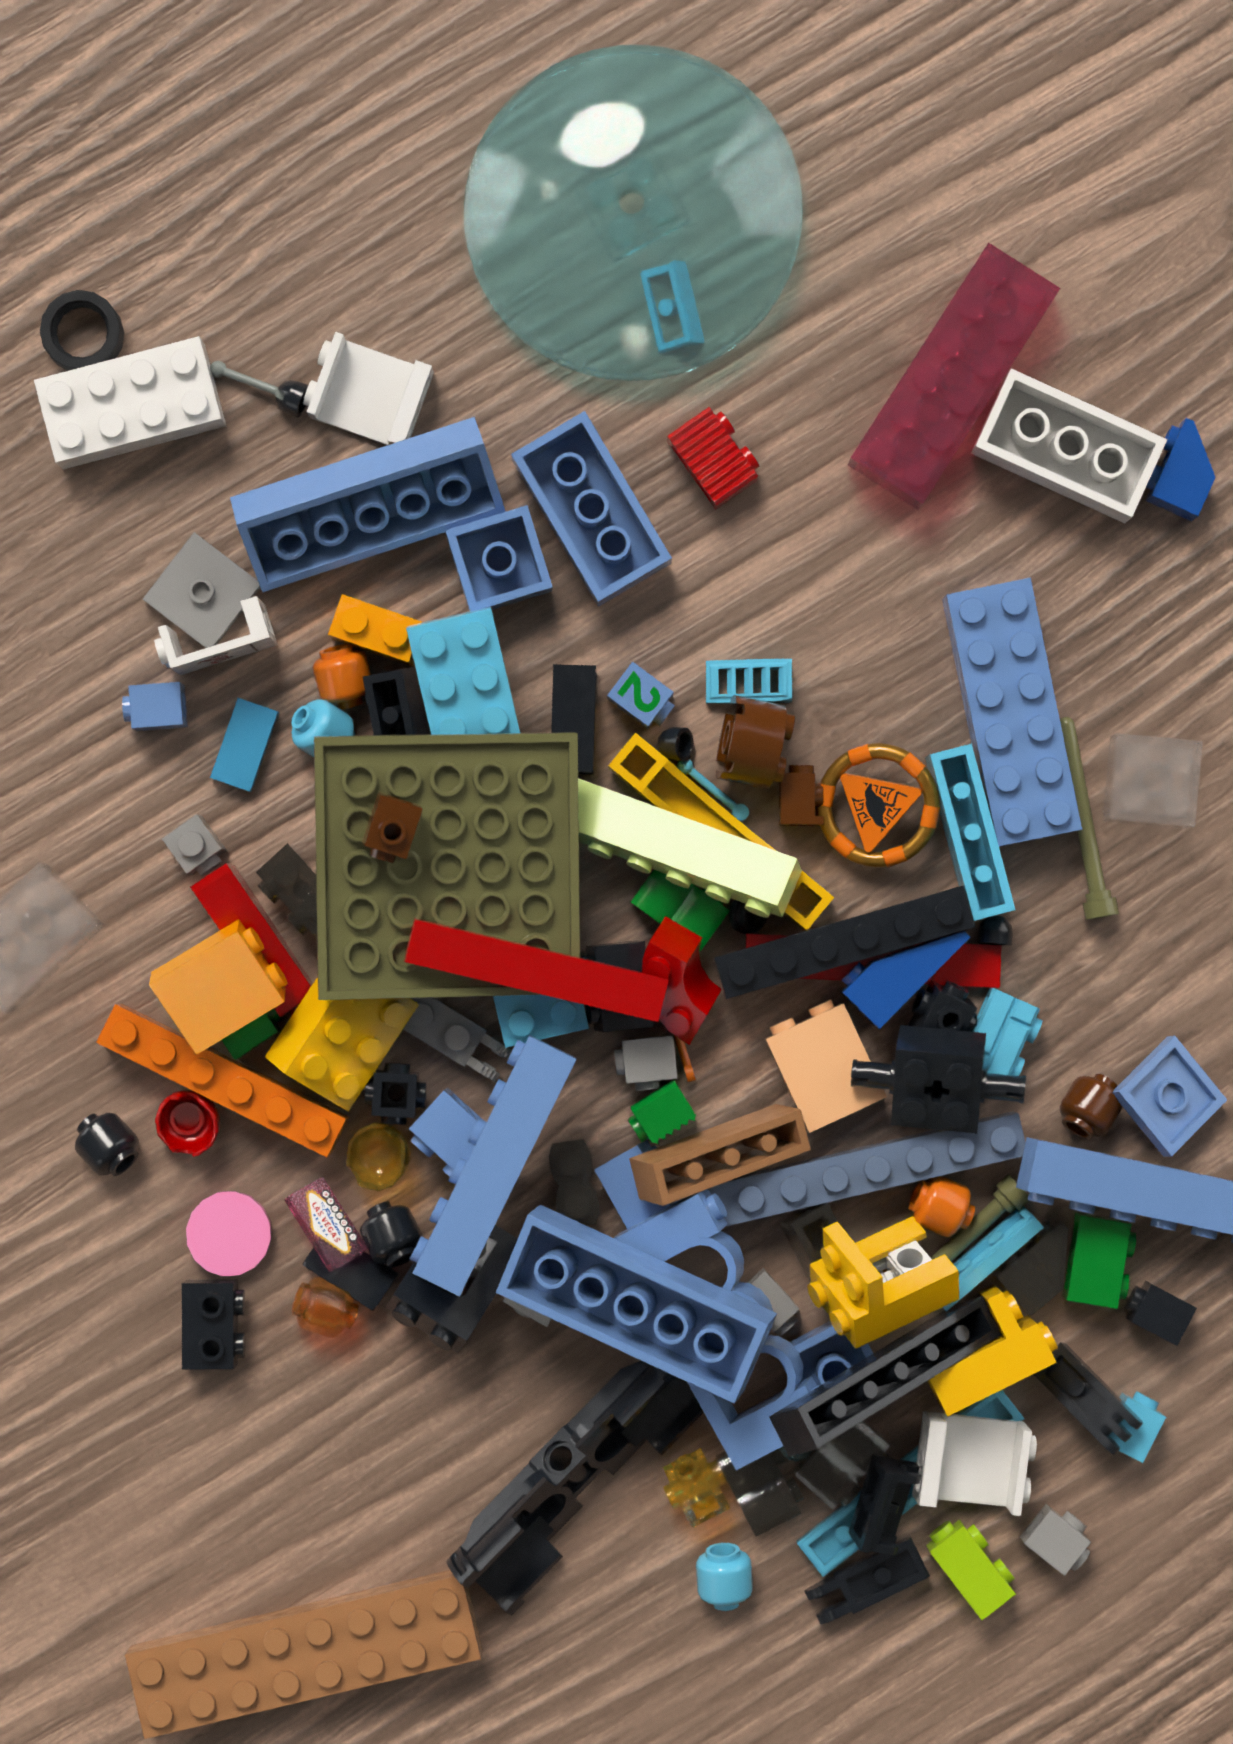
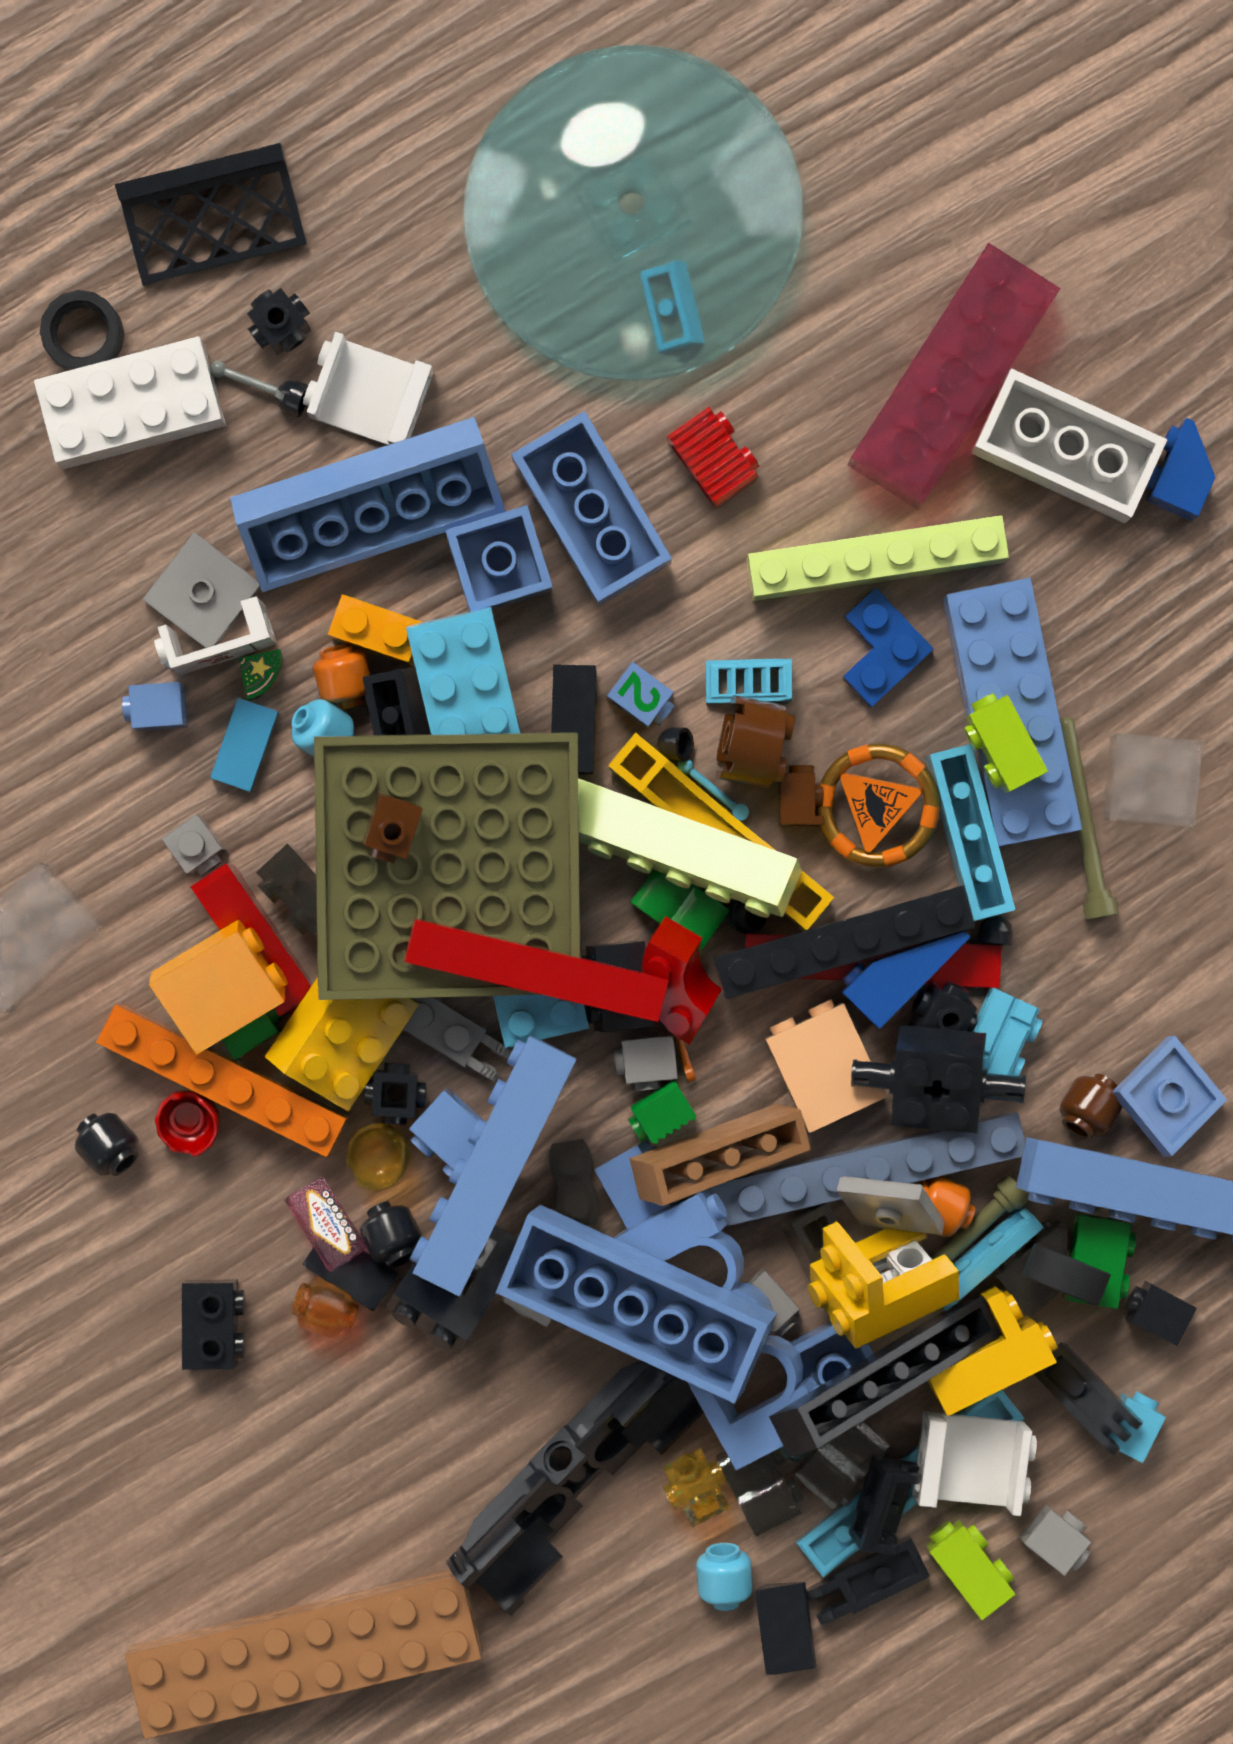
bright pink tile [186,1191,272,1276] -> none
none -> black fence [115,143,307,285]
none -> green tile [238,649,282,701]
none -> black brick [247,288,311,356]
none -> yellowish green brick [746,515,1009,601]
none -> black slope [755,1582,817,1675]
none -> light grey plate [837,1176,945,1235]
none -> blue plate [842,587,934,708]
none -> lime brick [963,692,1048,794]
none -> black tyre [1022,1244,1111,1306]

